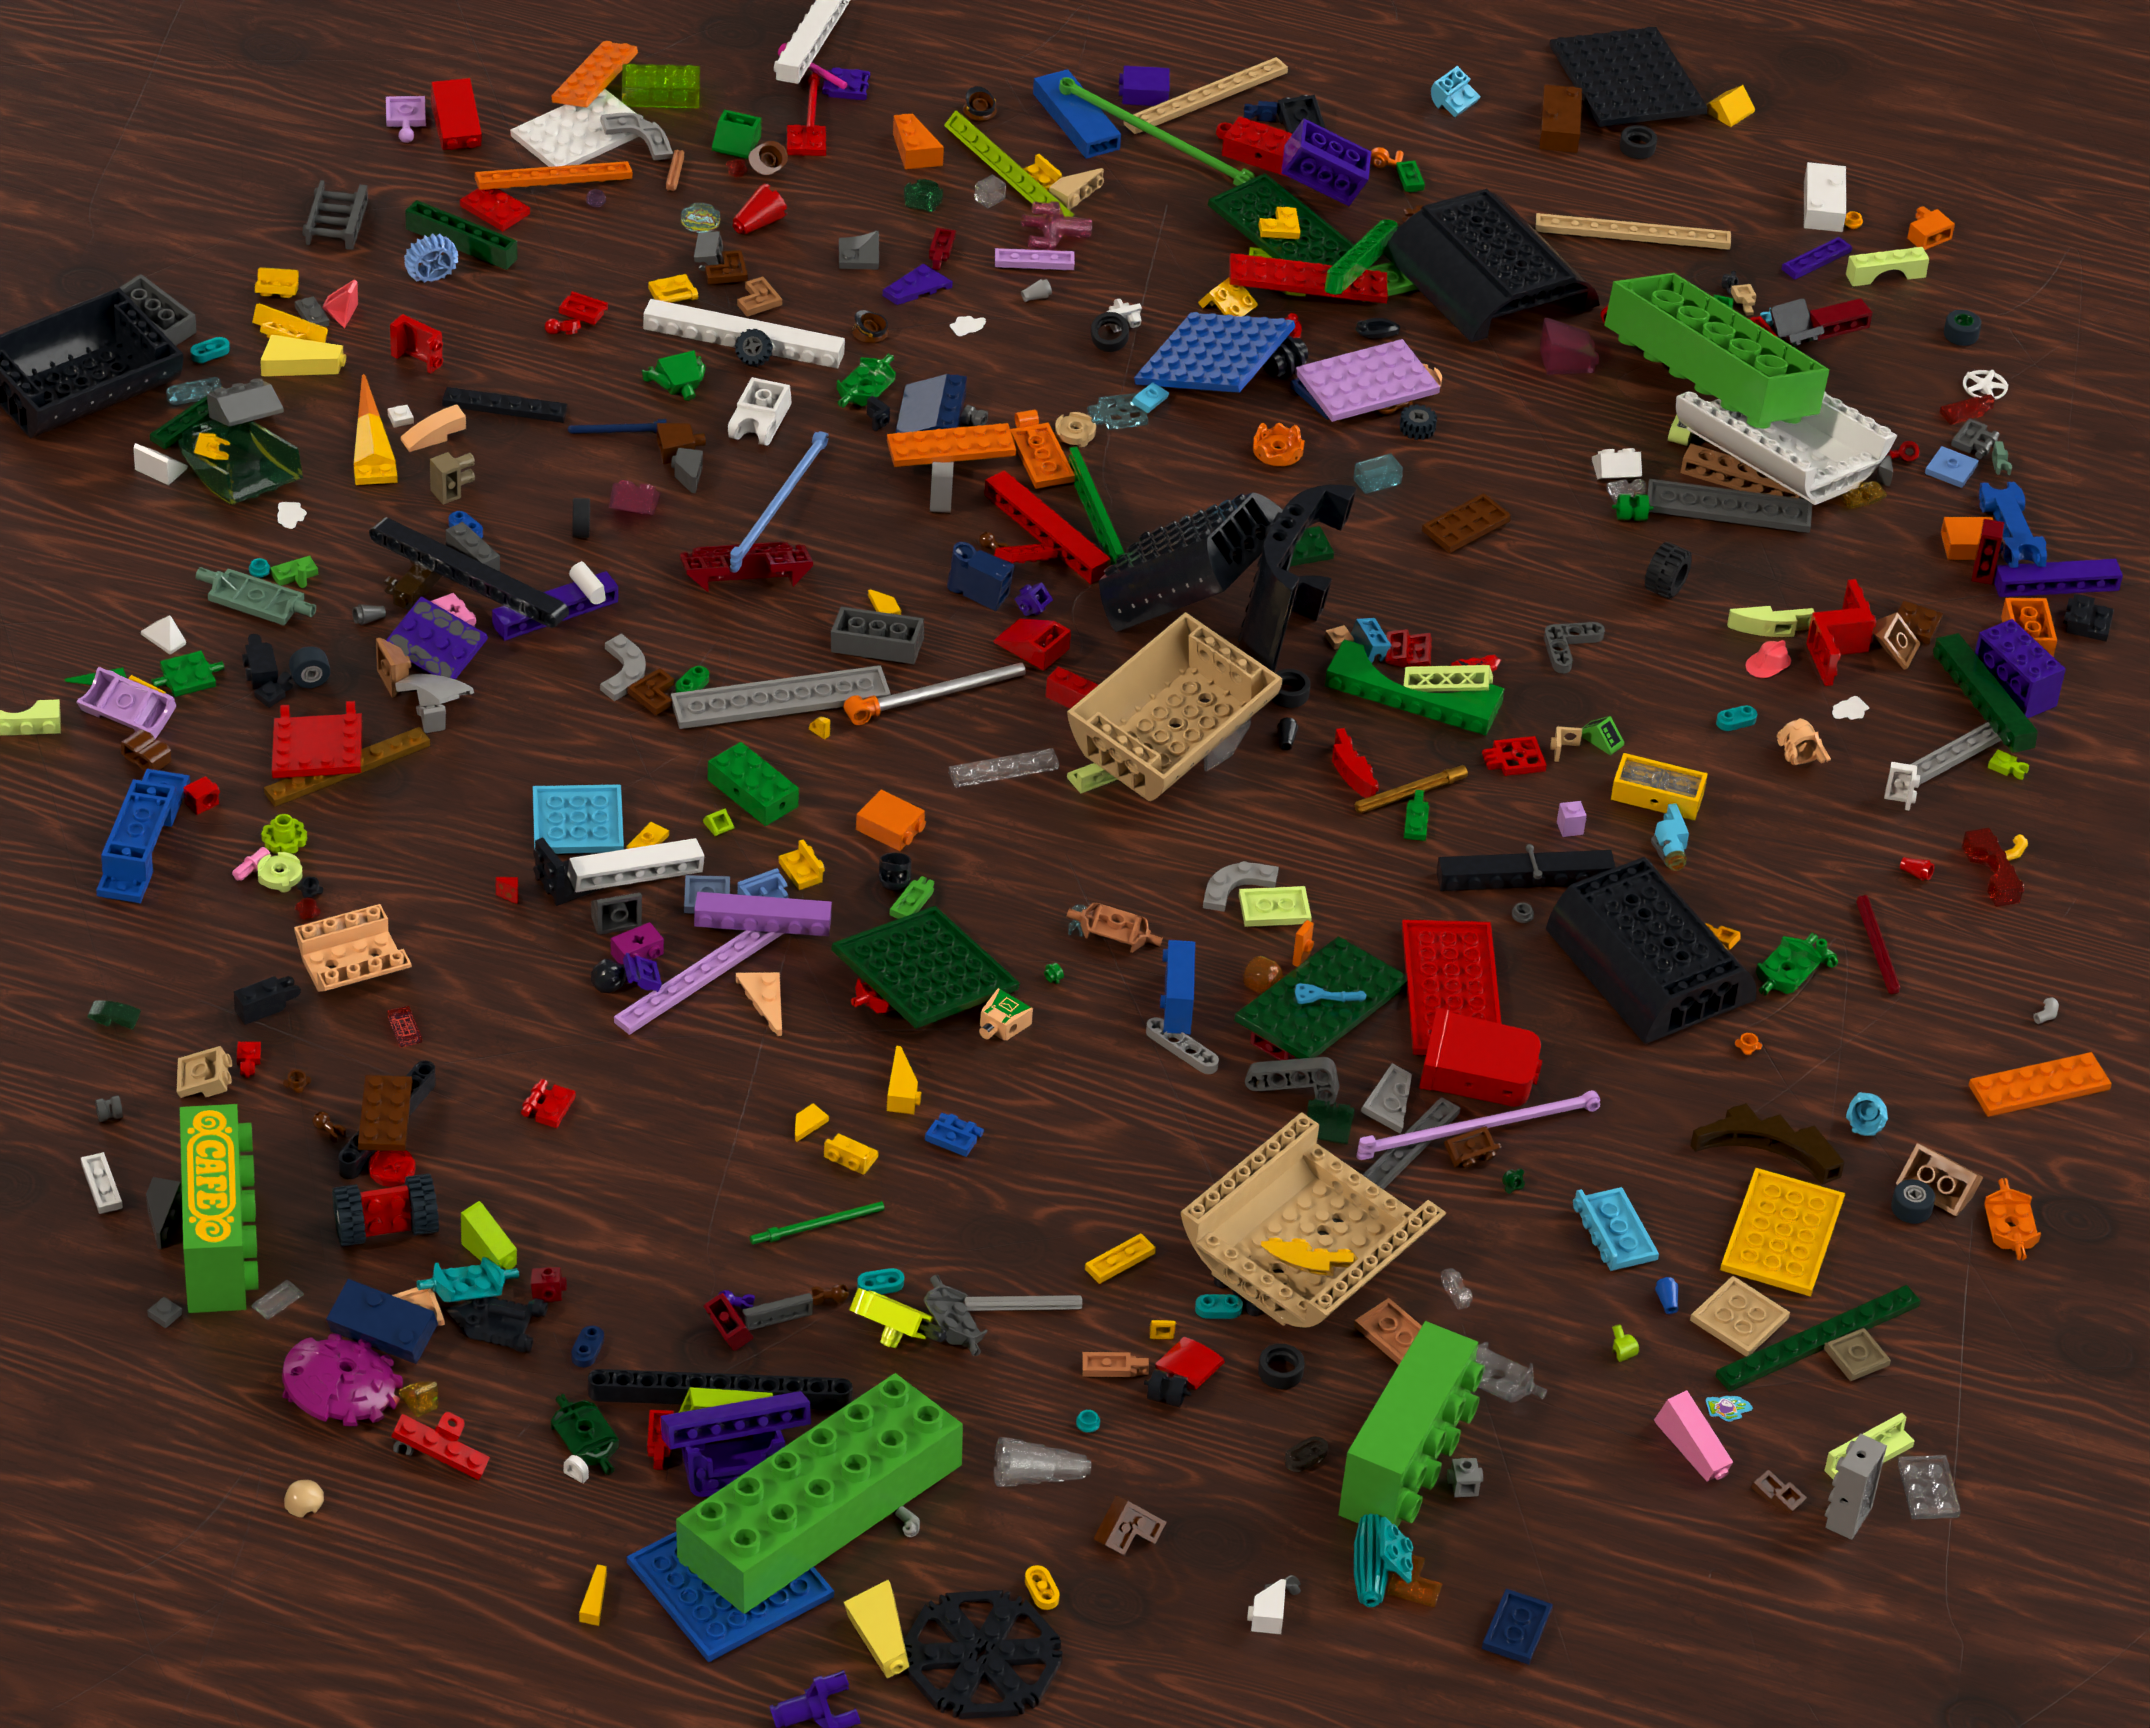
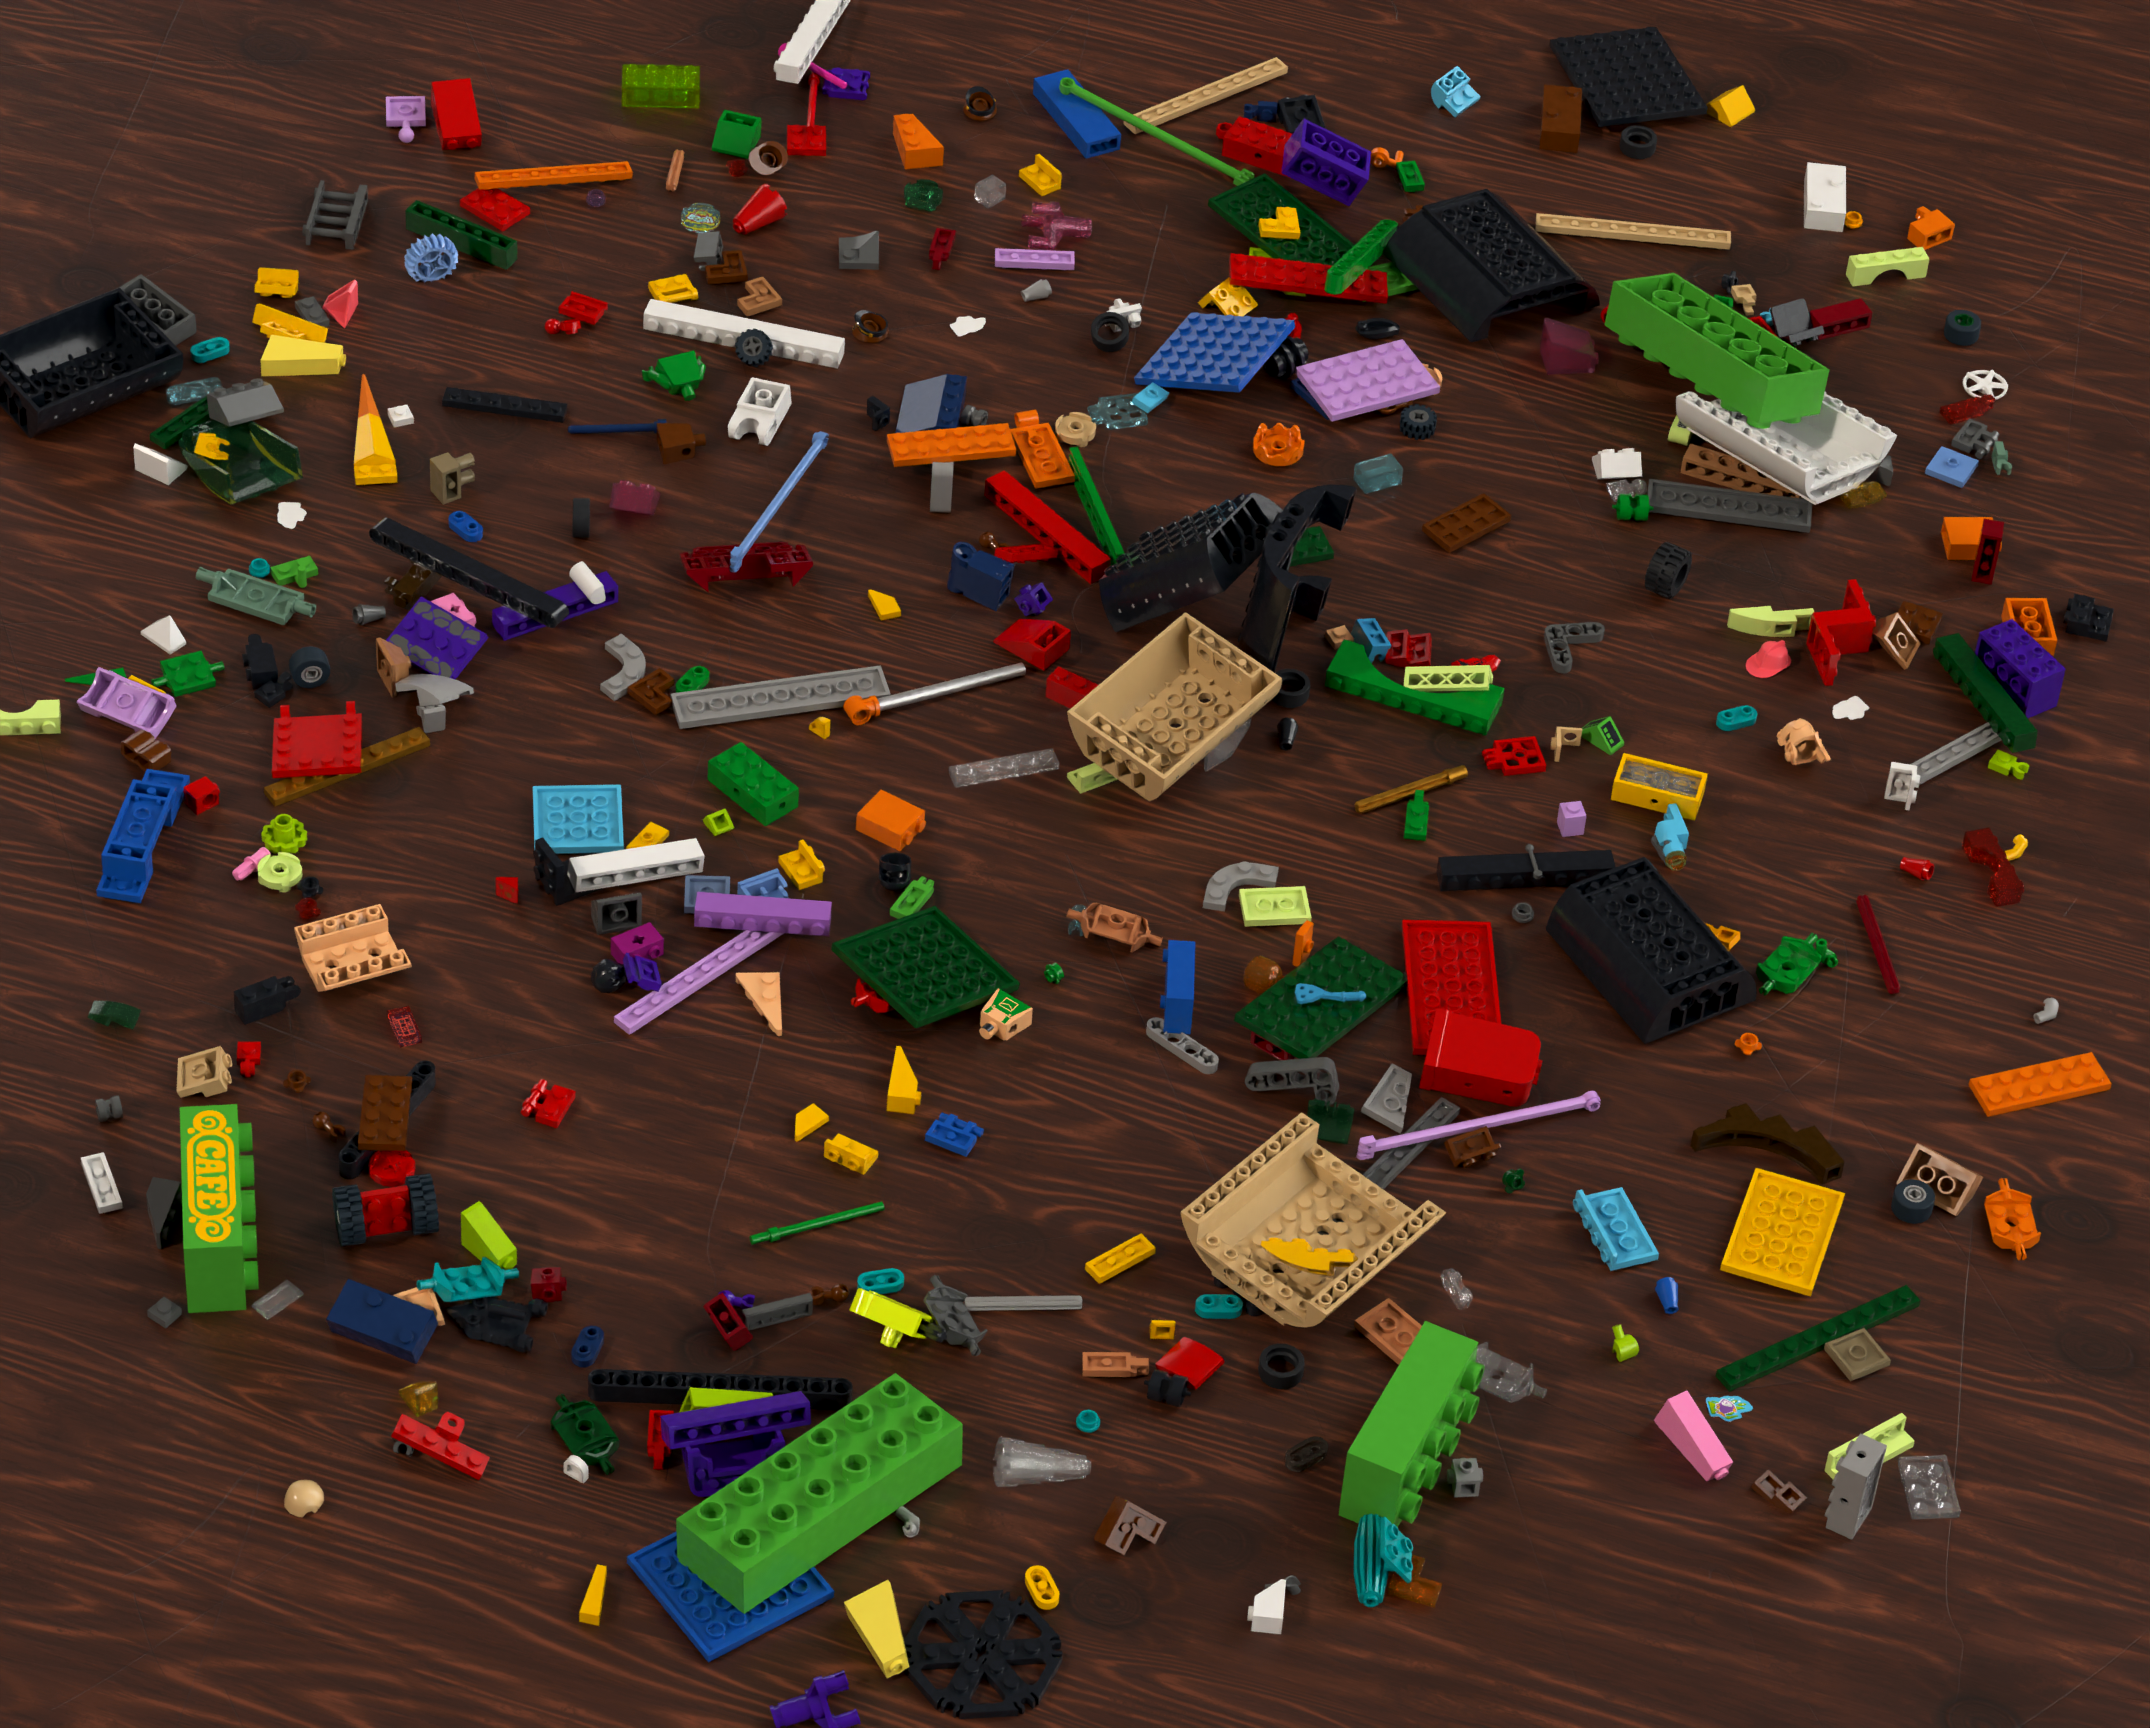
magenta piece [282,1334,403,1426] -> none
red panel [390,314,443,374] -> none
light nougat slope [401,404,466,452] -> none
dark grey arch [446,522,500,571] -> none
white plate [510,89,639,167] -> none
orange plate [551,41,638,108] -> none
light grey plate [600,112,673,160] -> none
dark grey slope [671,448,703,493] -> none
dark grey brick [831,607,924,664] -> none
green plate [837,353,895,408] -> none
dark purple wing [882,264,953,305] -> none
lime plate [944,110,1075,230] -> none
tan slope [1049,168,1104,210] -> none
dark purple brick [1119,66,1169,106] -> none
red slope [1332,728,1379,798] -> none
dark blue plate [1482,1589,1553,1665] -> none
tan plate [1690,1276,1790,1356] -> none
dark purple tile [1781,237,1852,279] -> none
medium azure hair [1846,1092,1888,1136] -> none
red plate [1885,441,1920,462] -> none
blue piece [1979,482,2047,568] -> none
dark purple brick [1993,559,2123,597] -> none

